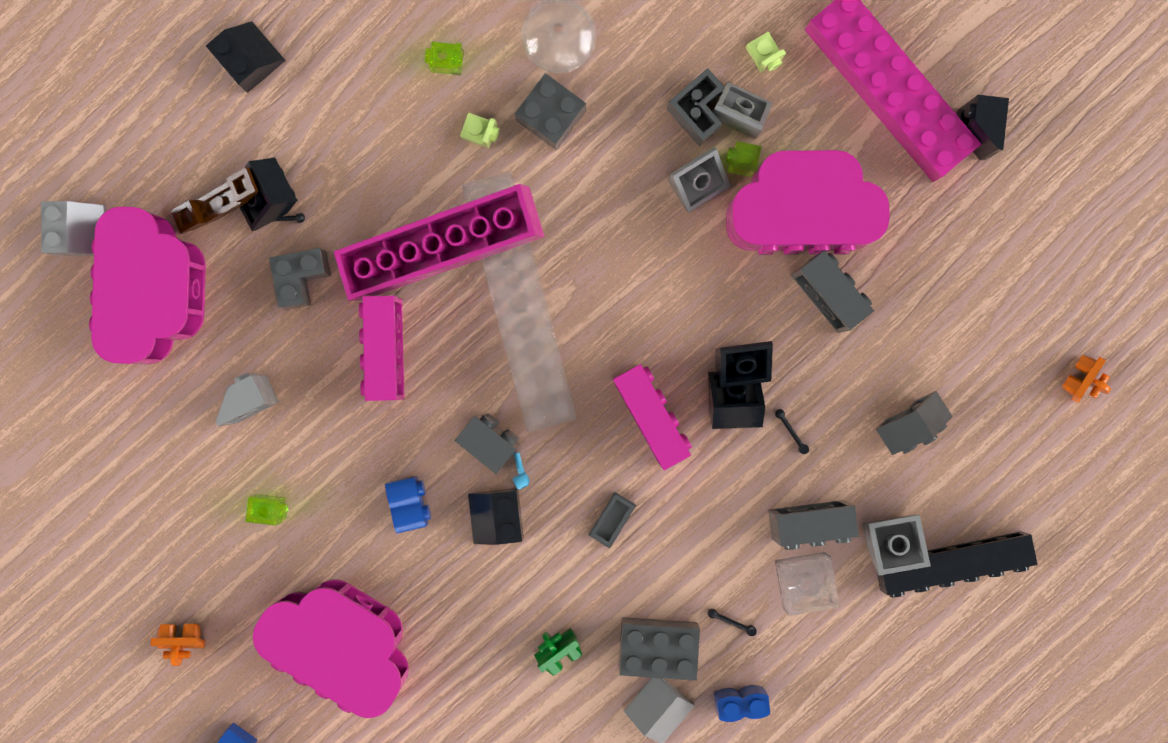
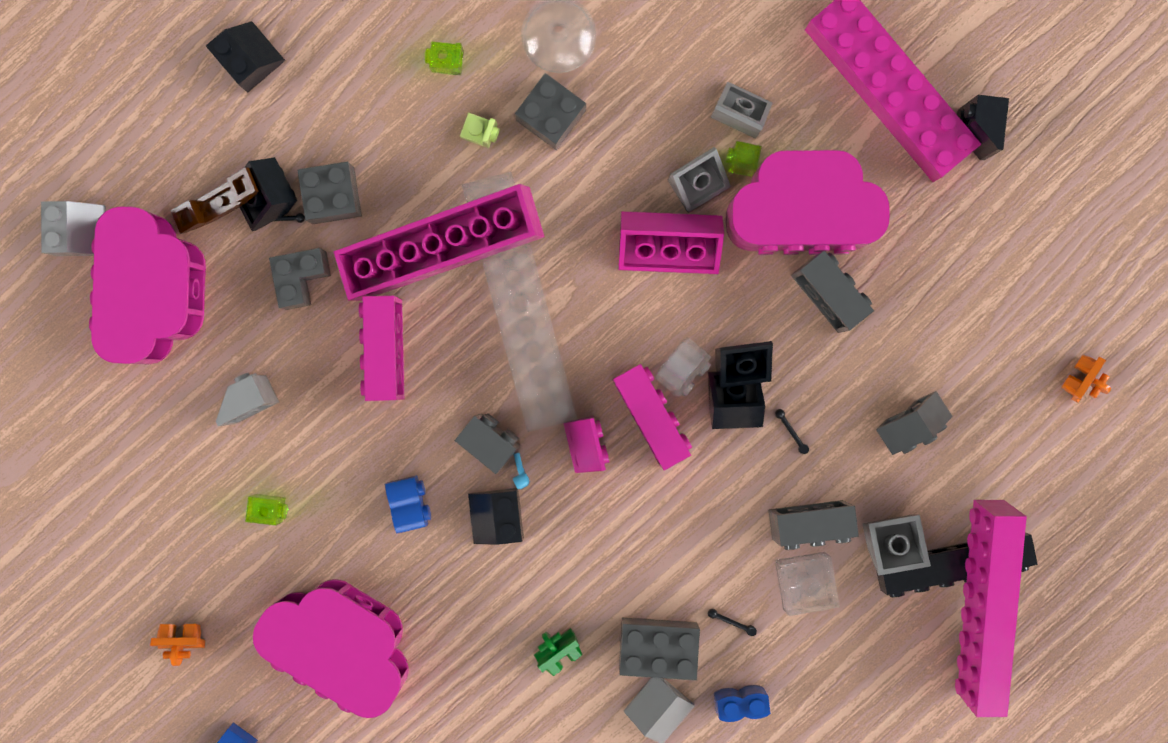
dark grey tile [588,492,636,548] -> none
dark grey brick [667,68,725,147] -> none
yellowish green bracket [746,32,786,73] -> none
none -> dark grey brick [297,162,362,224]
none -> dark pink slope [563,416,610,473]
none -> dark pink slope [618,211,724,274]
none -> clear brick [653,337,712,397]
none -> dark pink brick [955,500,1027,717]

